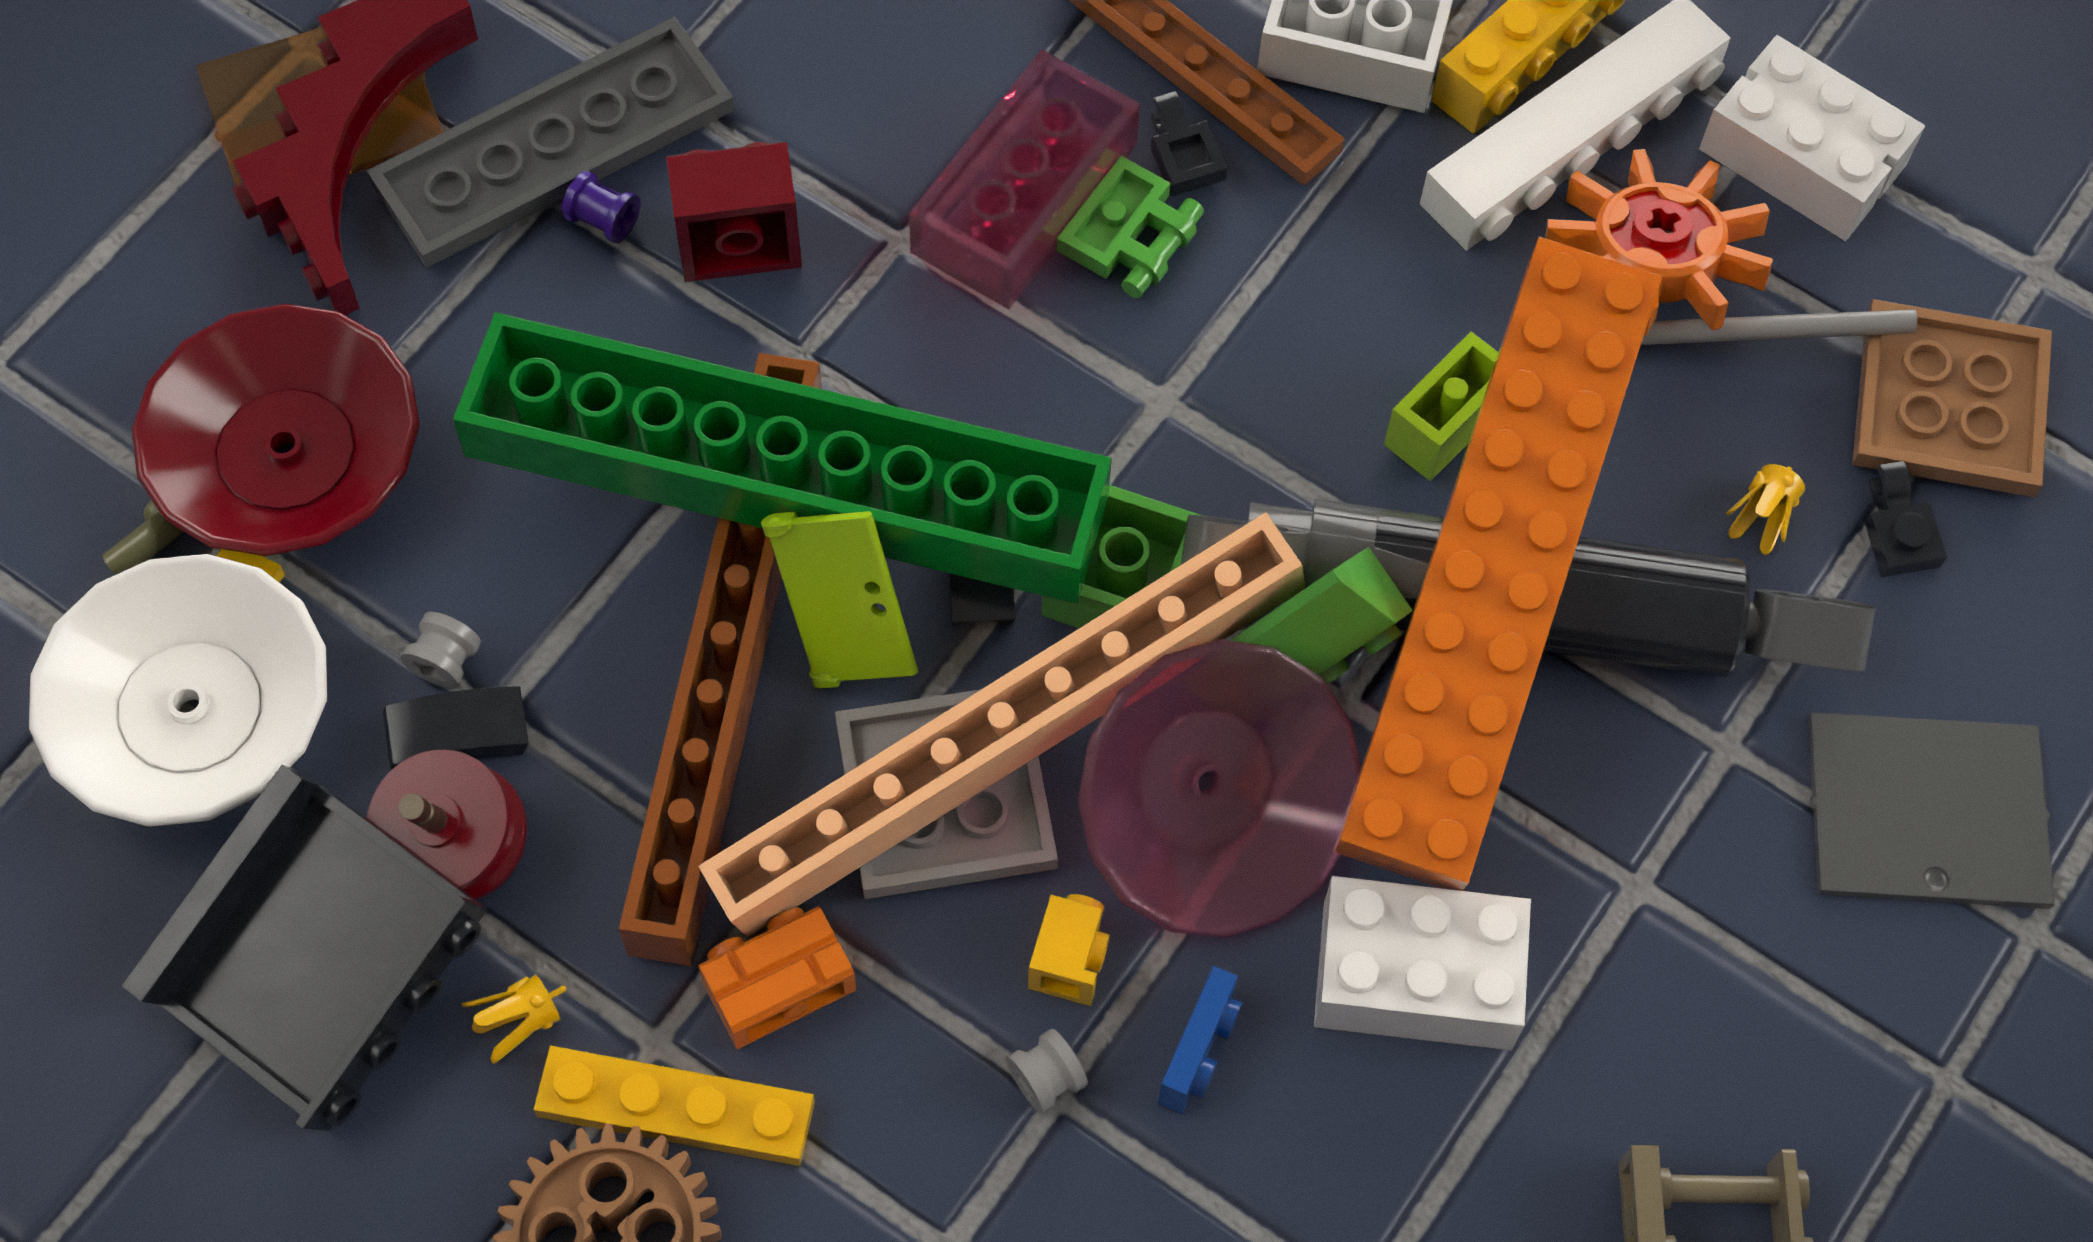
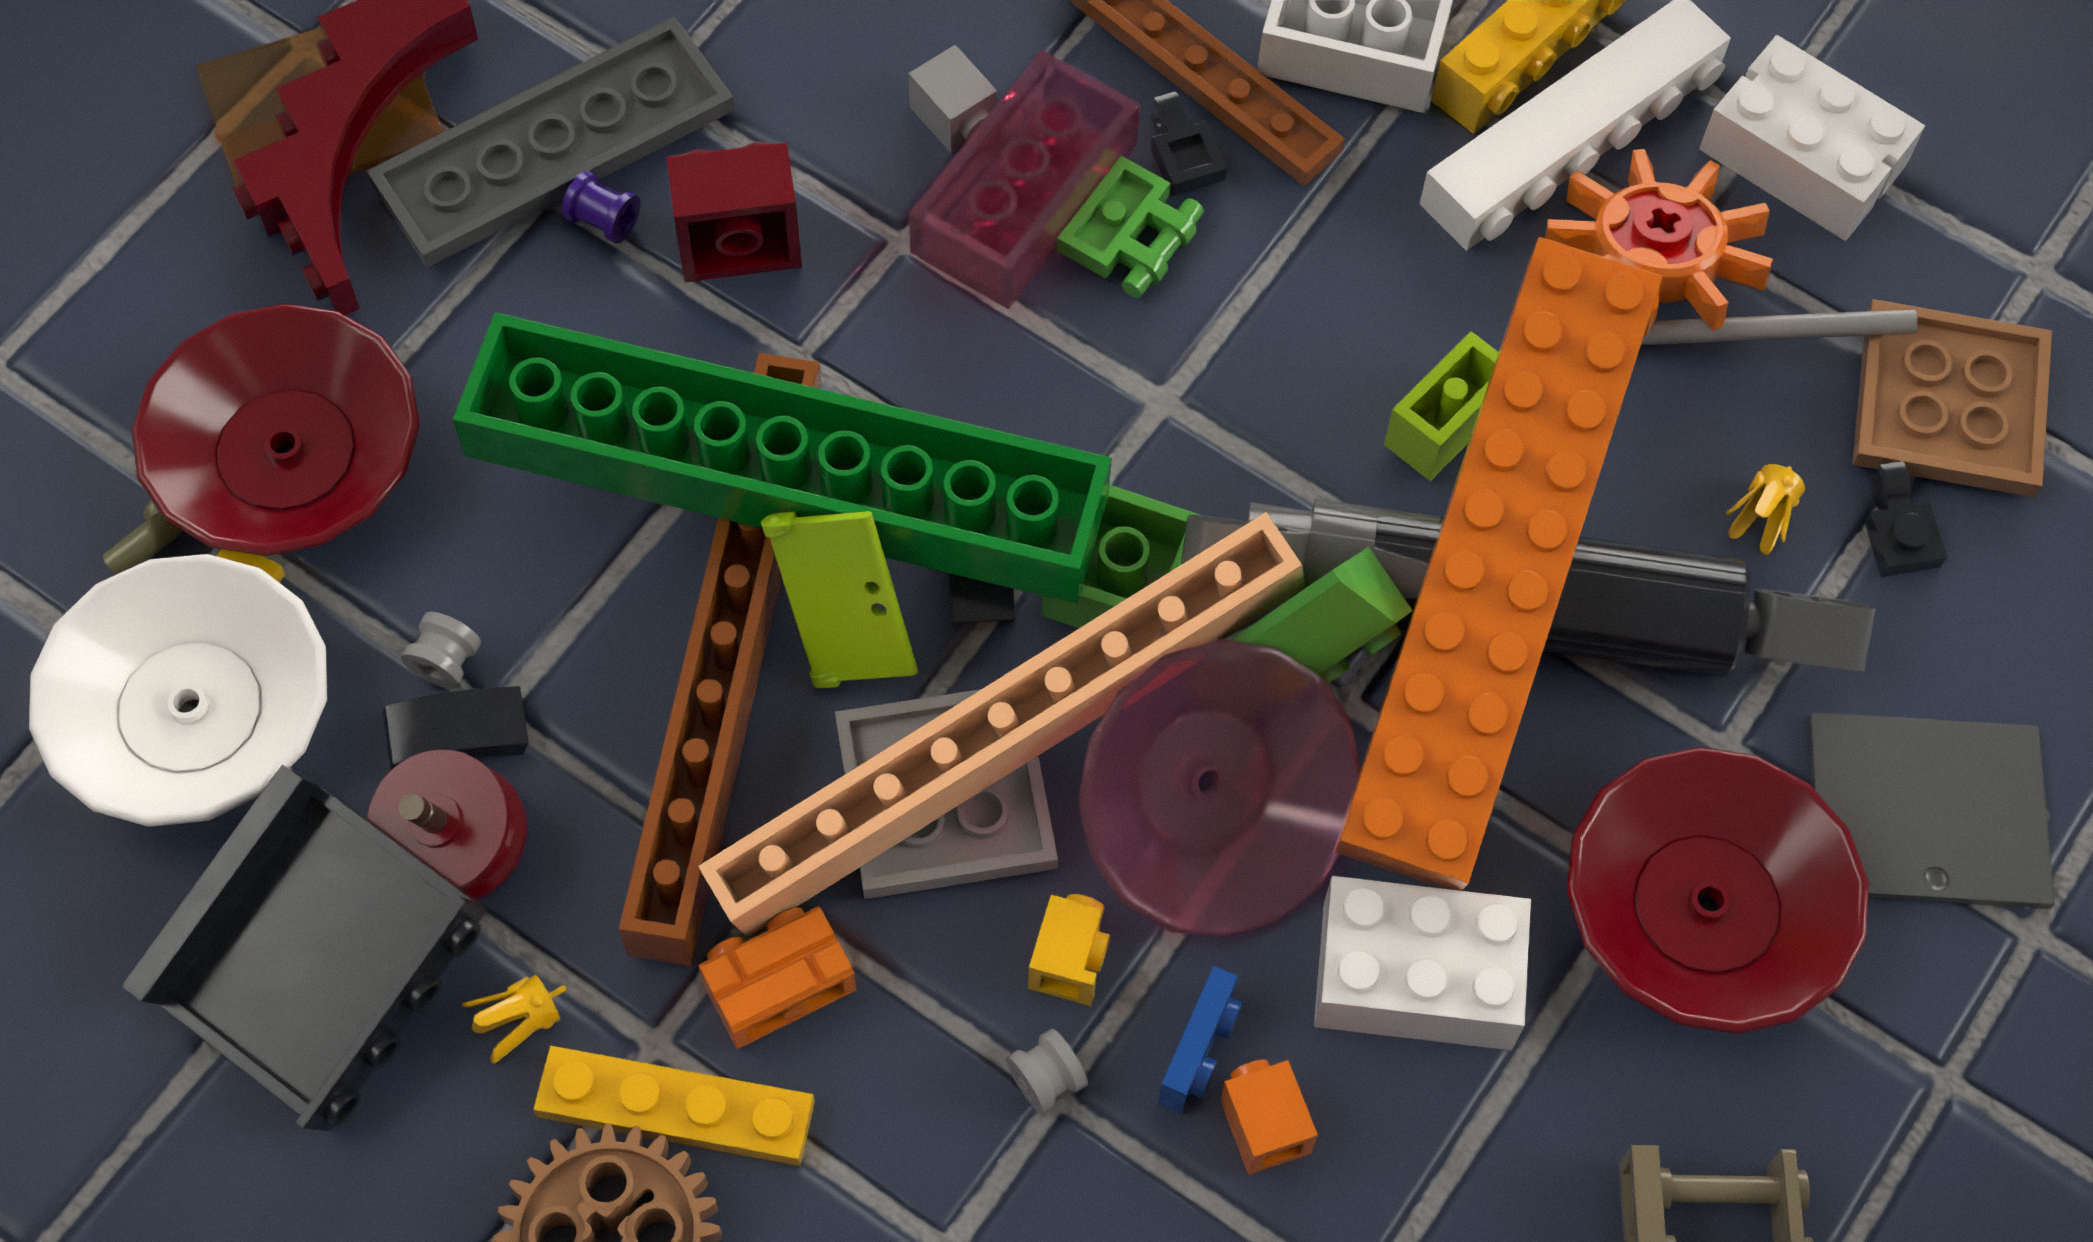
none -> light grey brick [908,45,997,153]
none -> orange brick [1220,1059,1318,1175]
none -> dark red dish [1567,747,1869,1034]

